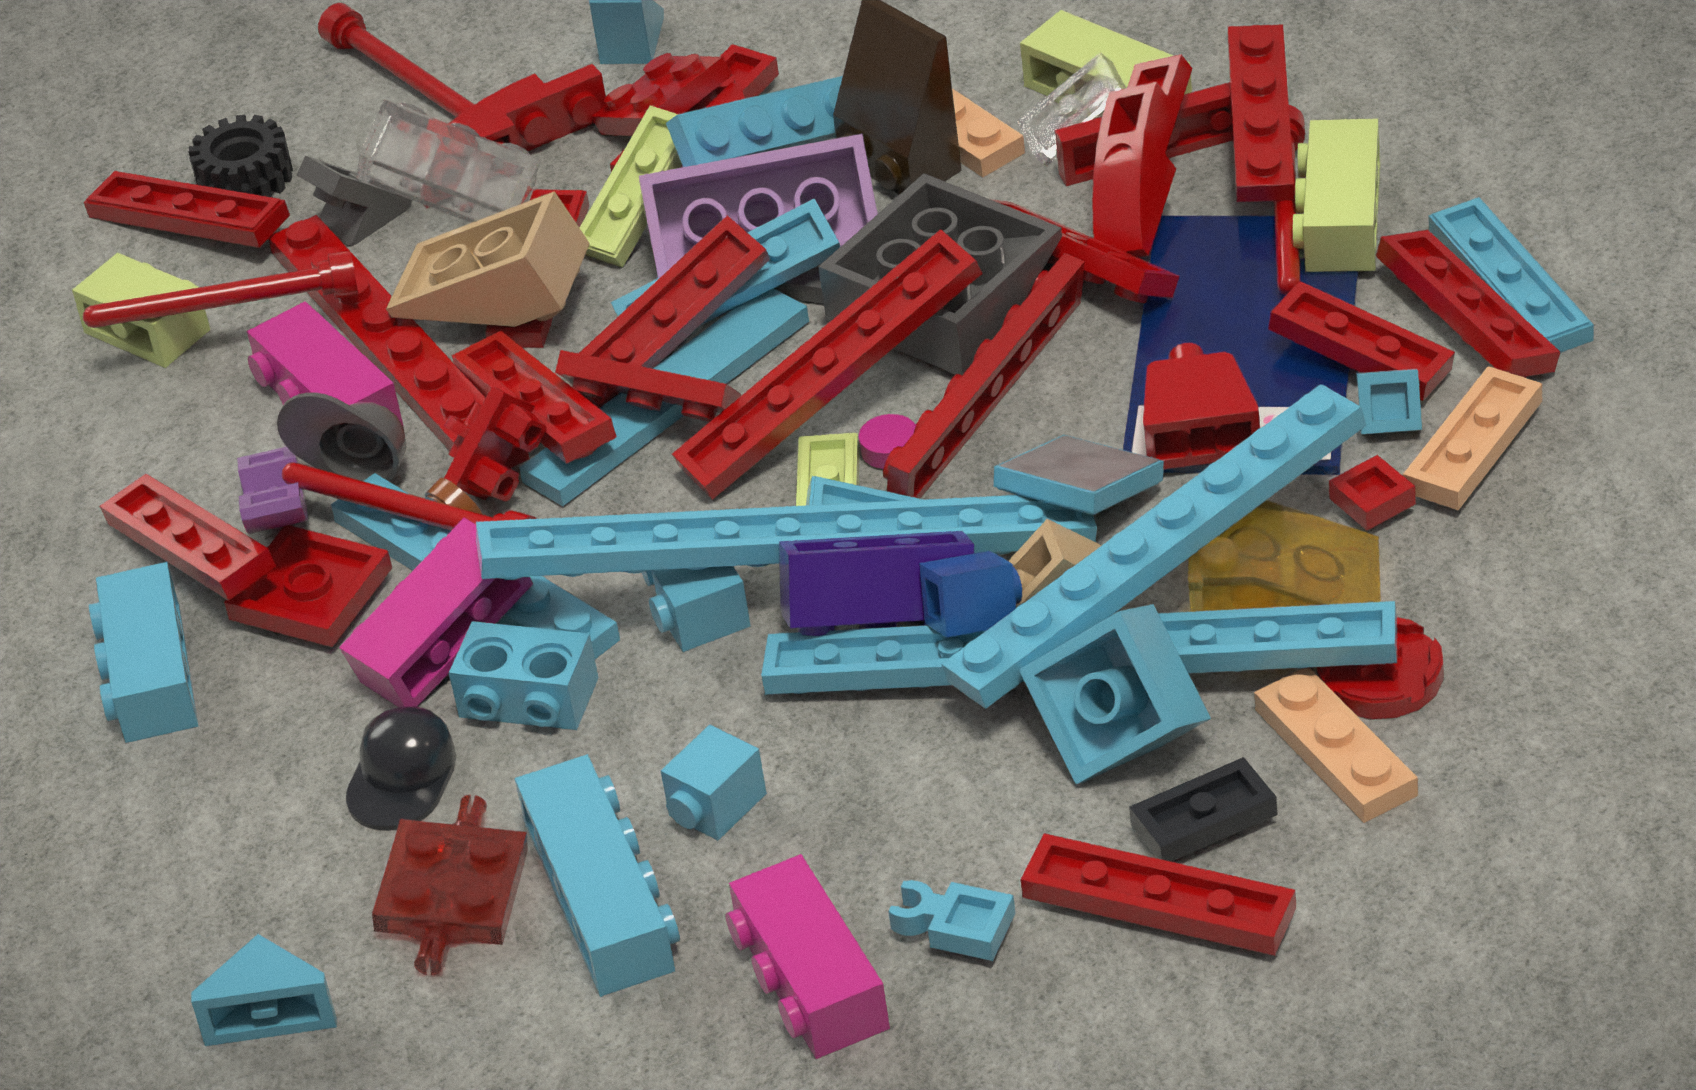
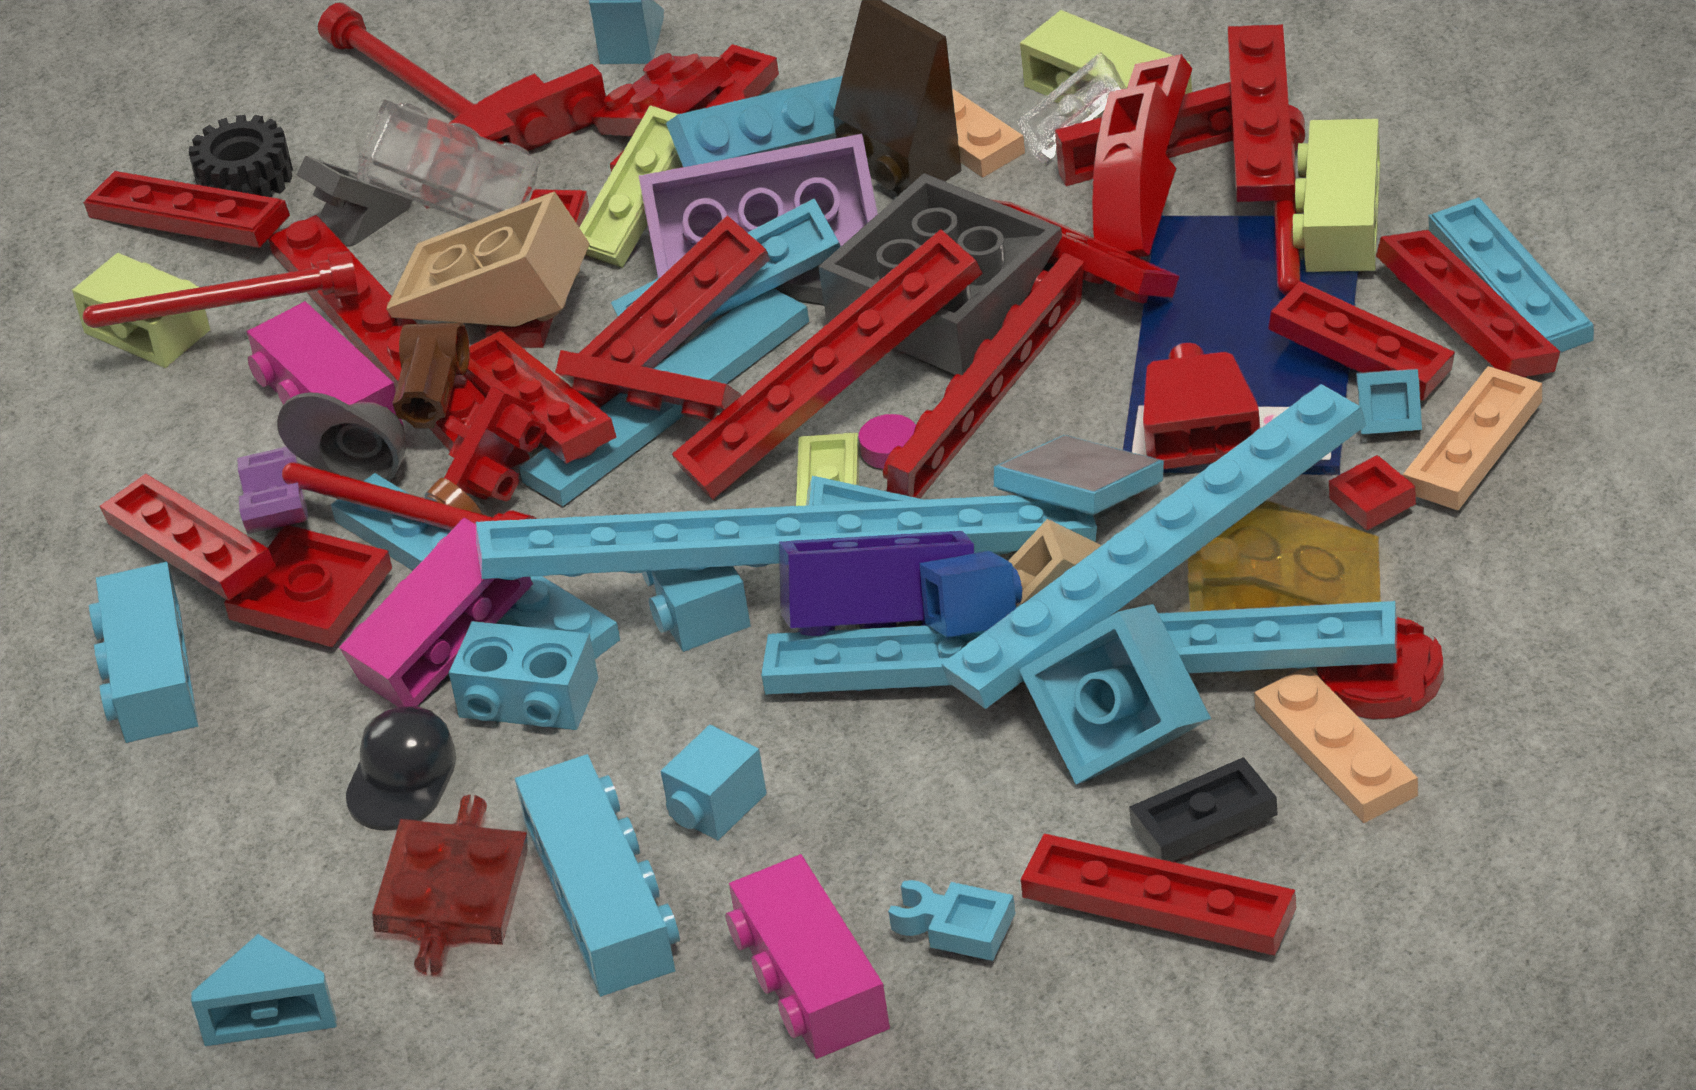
none -> reddish brown piece [392,323,470,429]

